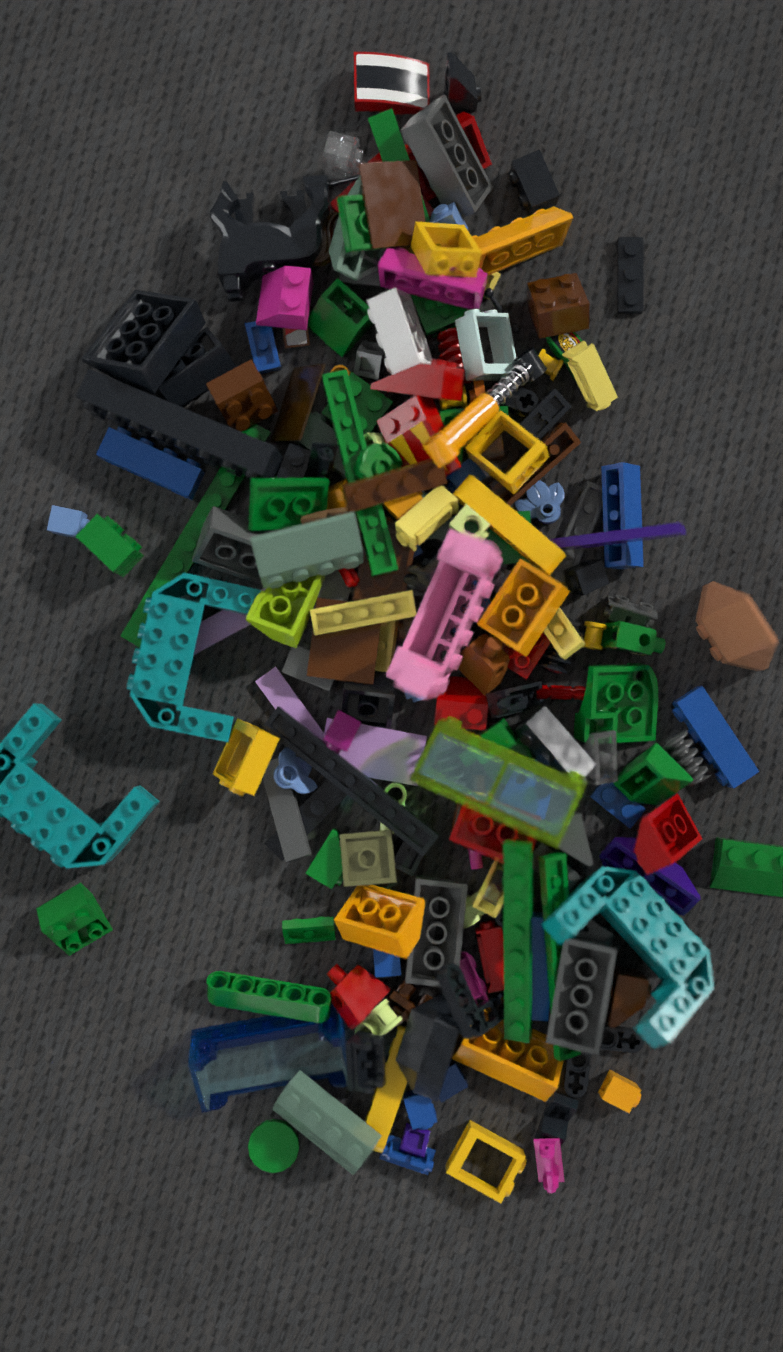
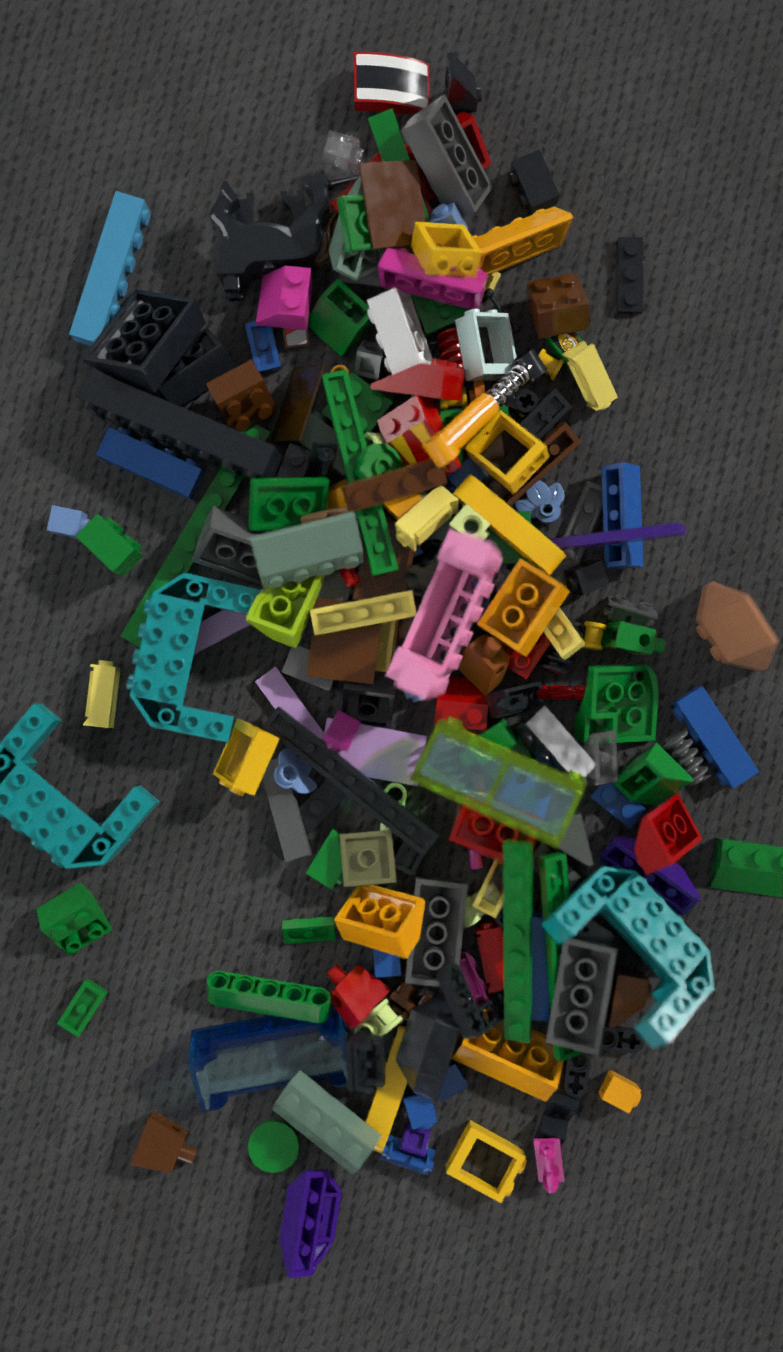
none -> green plate [57,978,108,1037]
none -> dark azure brick [69,191,151,346]
none -> light yellow window [83,660,121,728]
none -> reddish brown torso [130,1111,198,1173]
none -> dark purple wedge [279,1169,342,1279]

